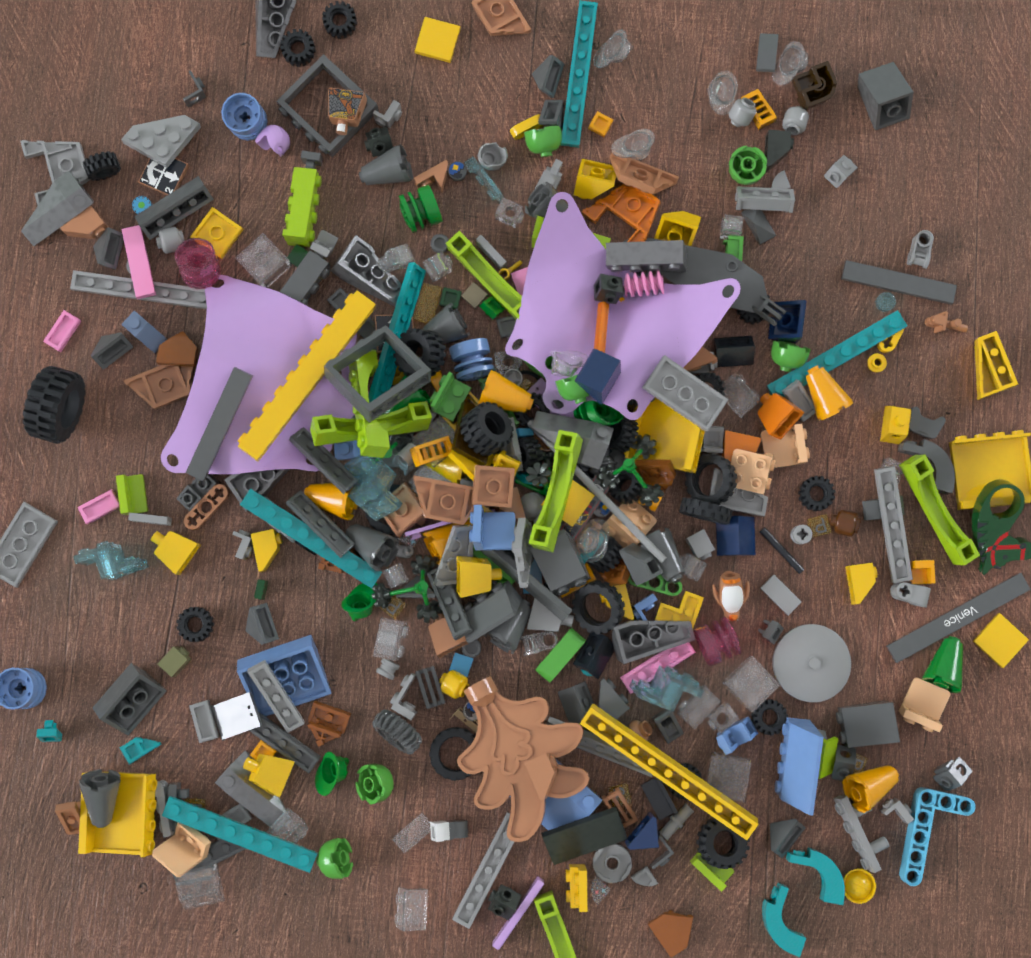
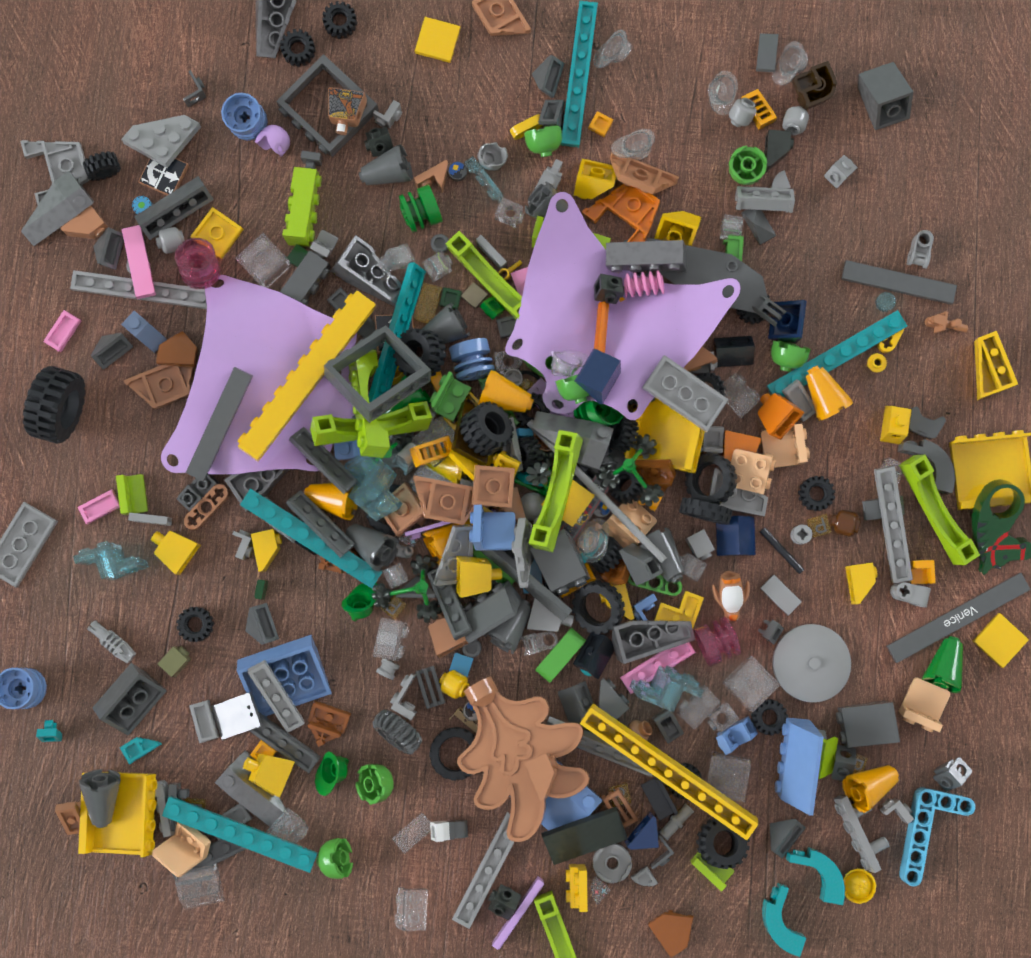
none -> light grey hinge [87,620,136,663]

